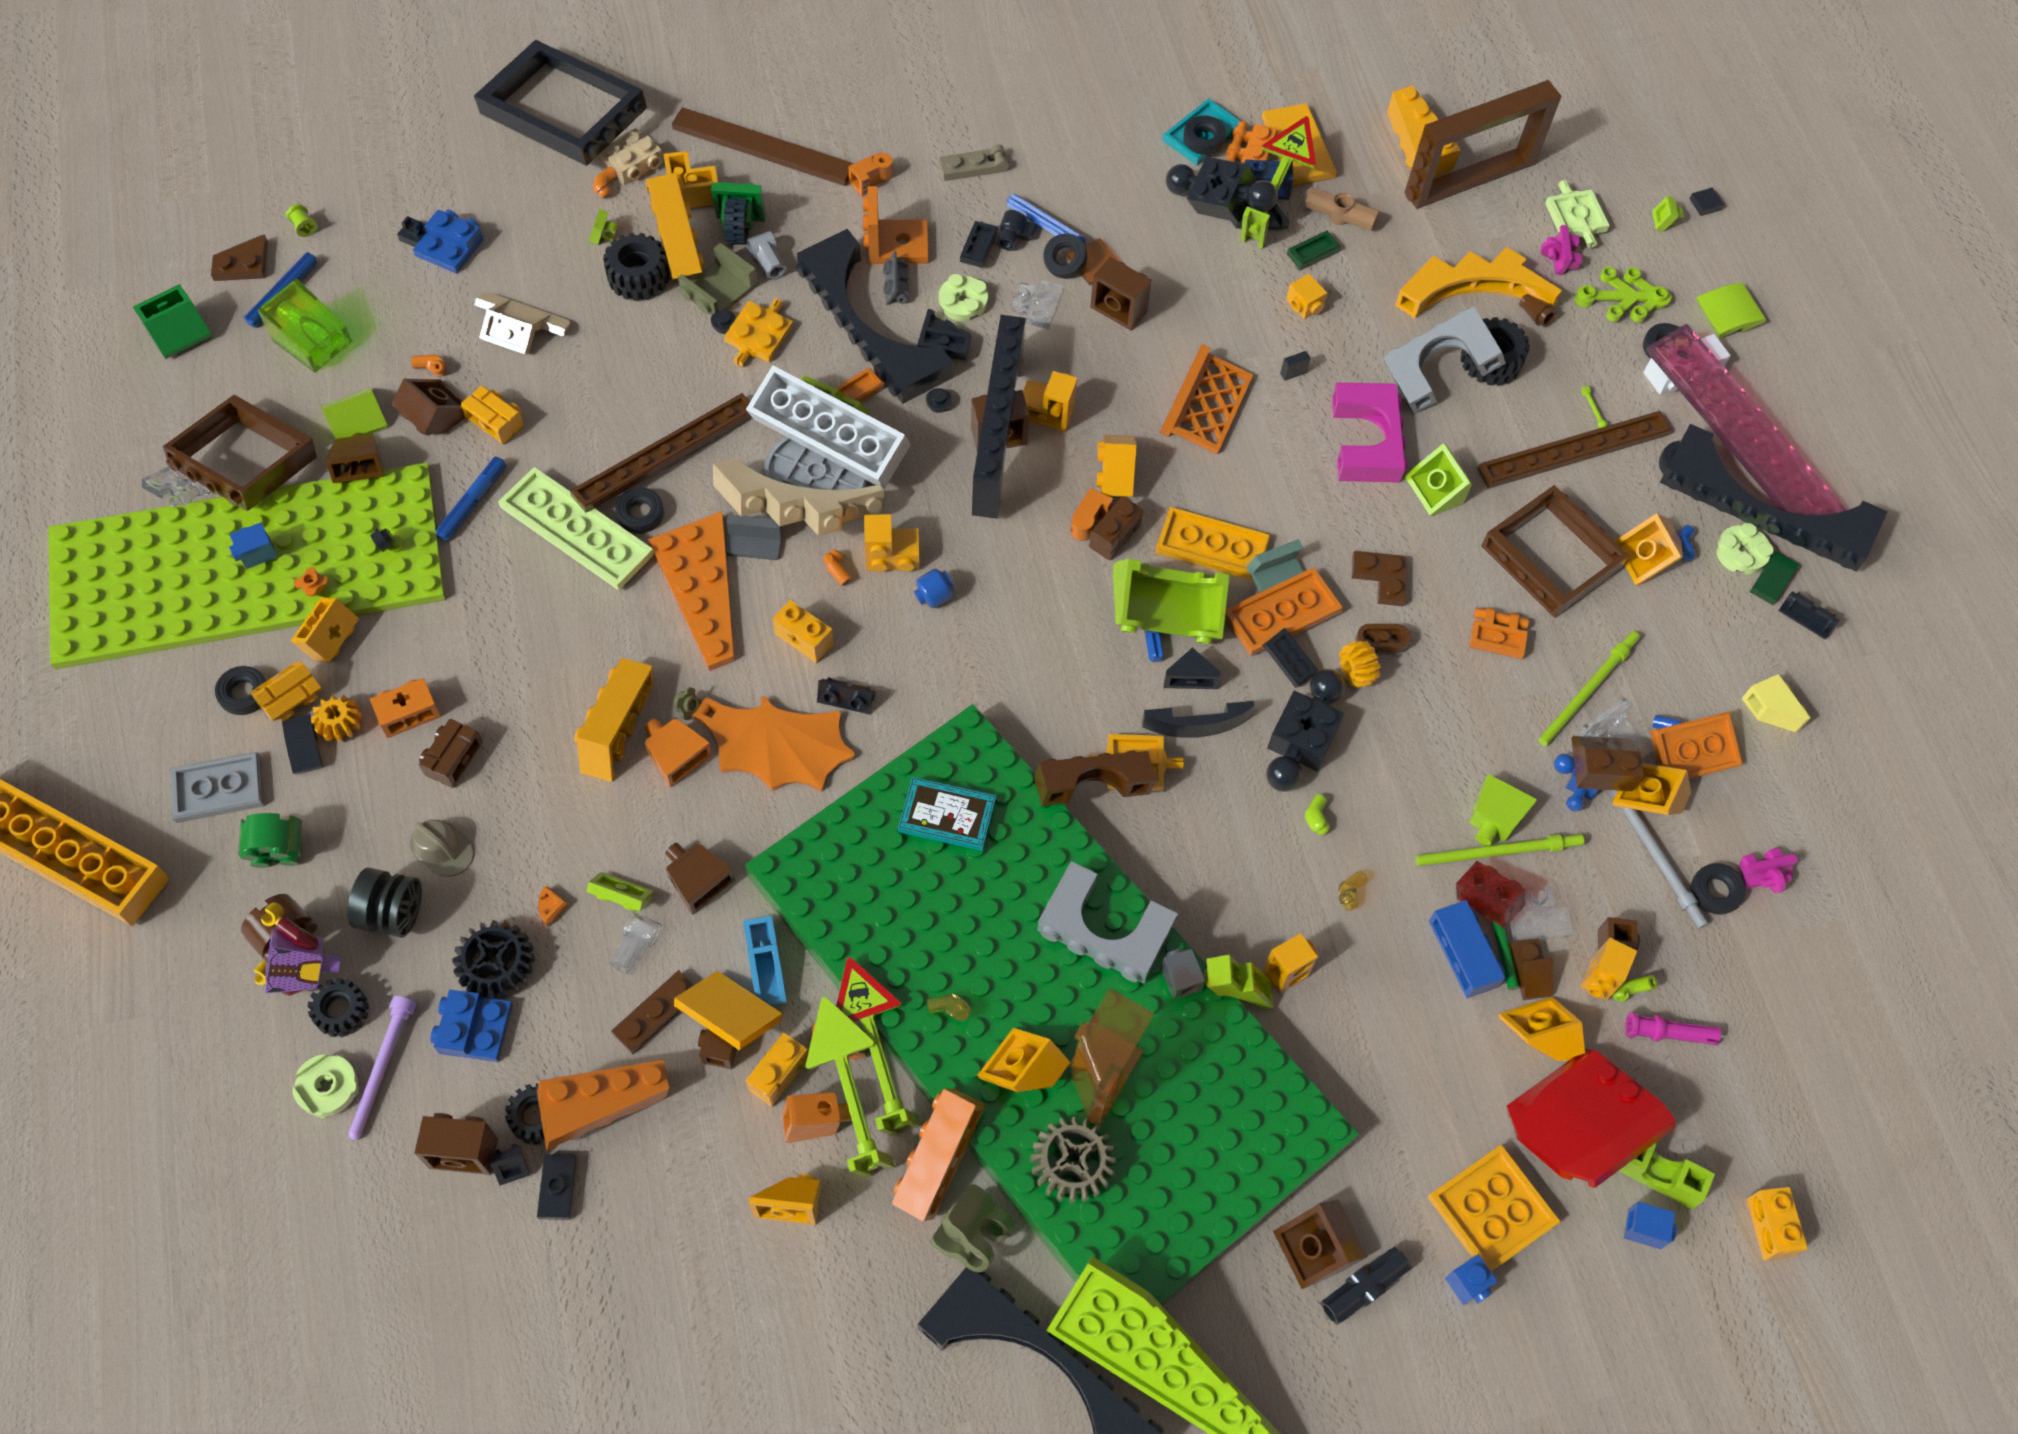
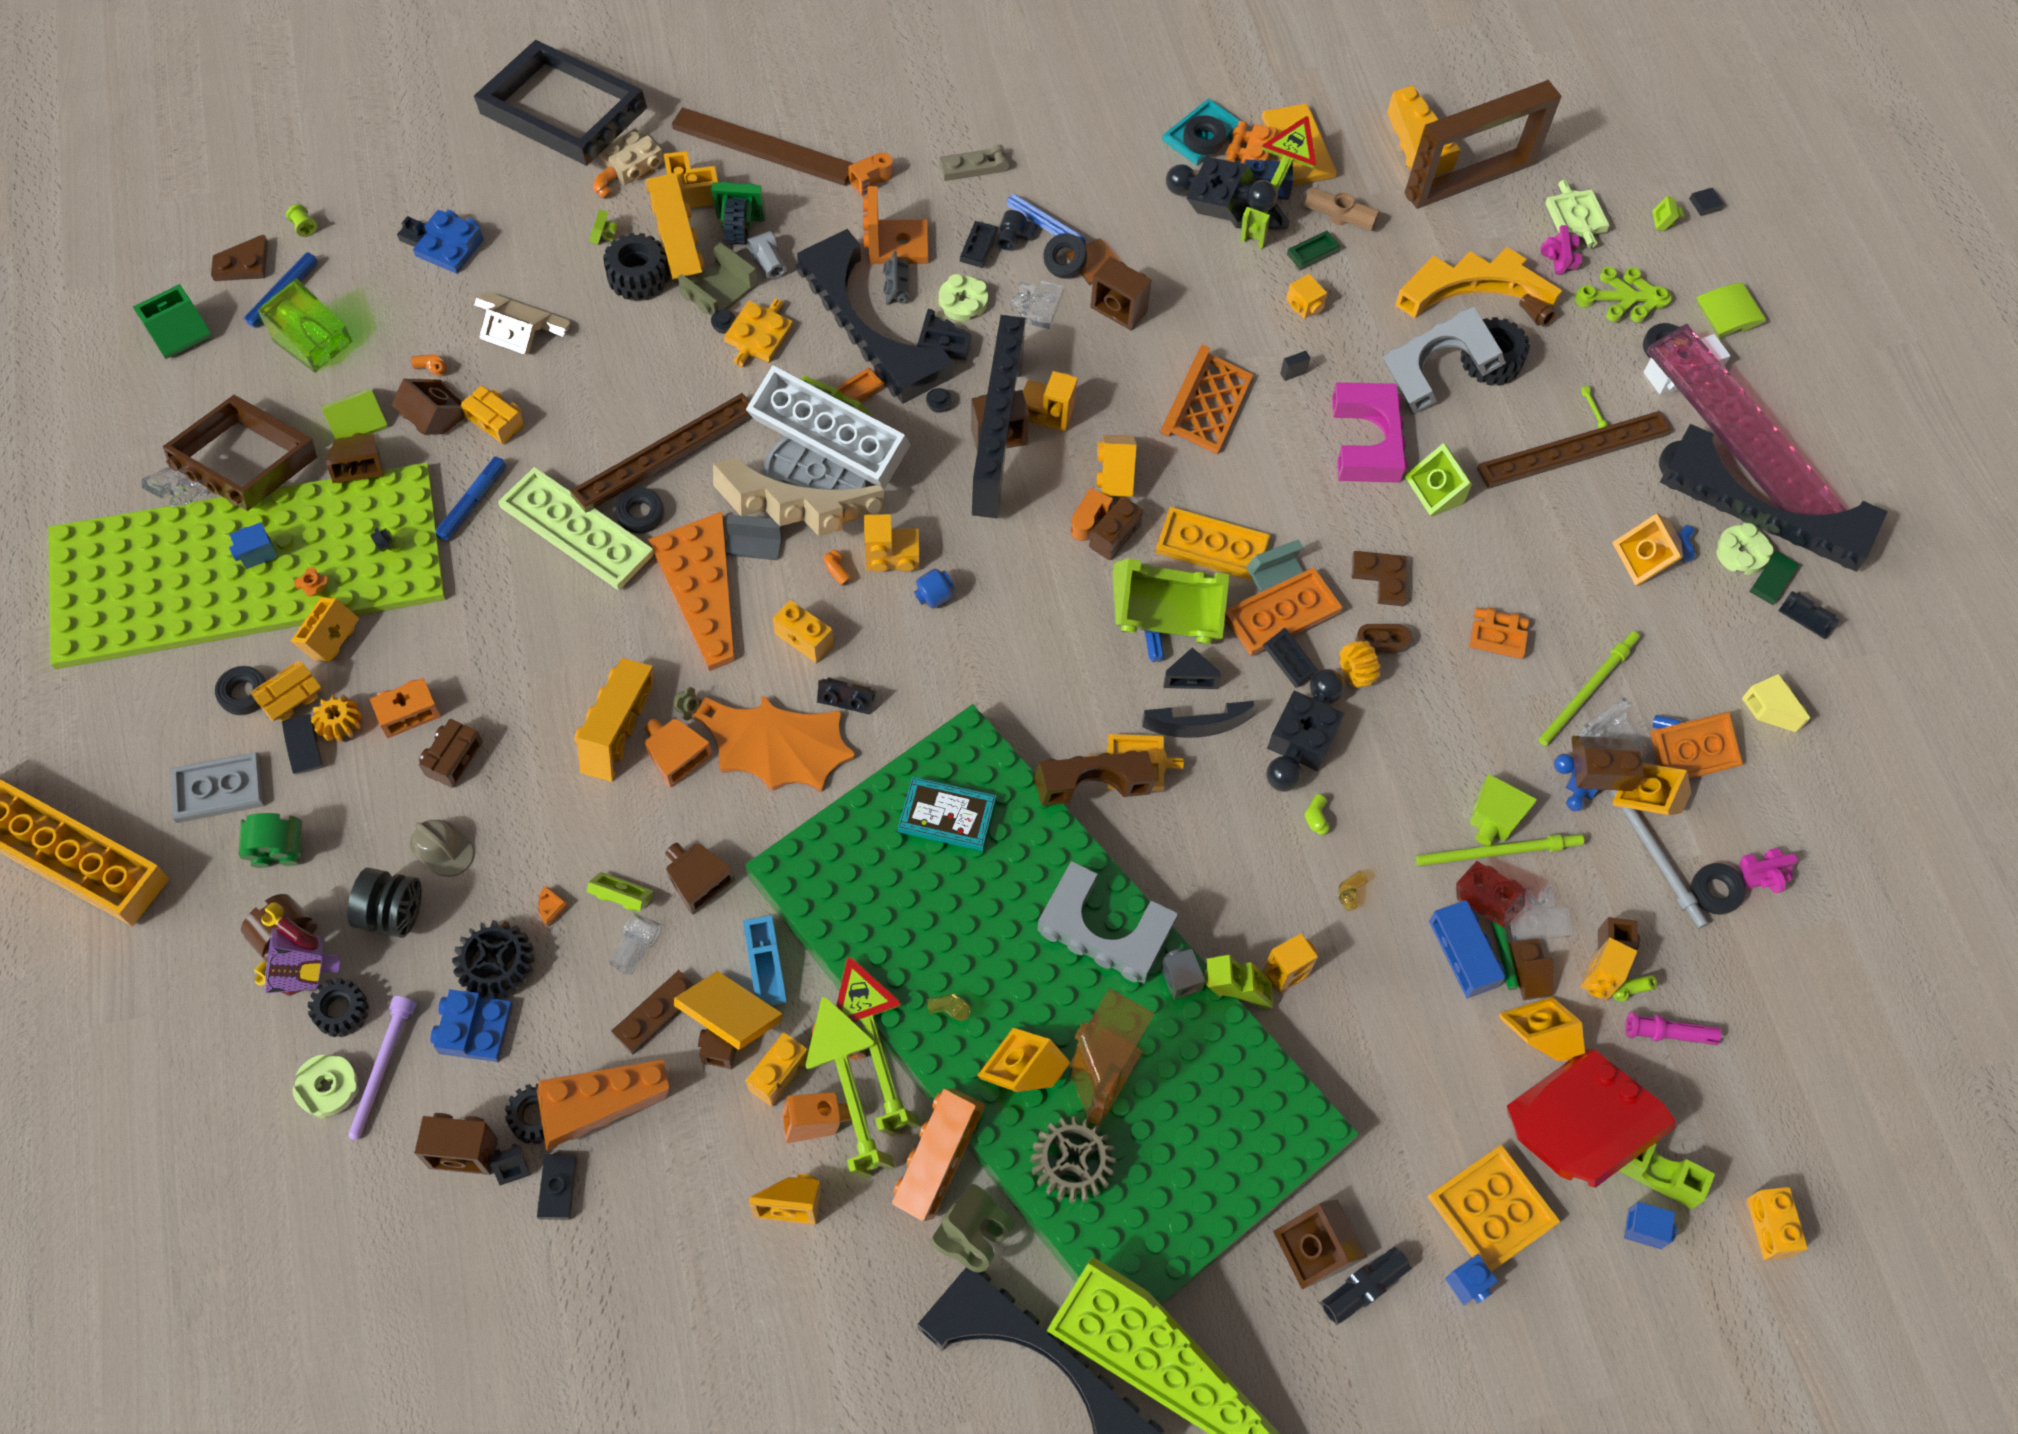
reddish brown window [1481,485,1629,618] -> none

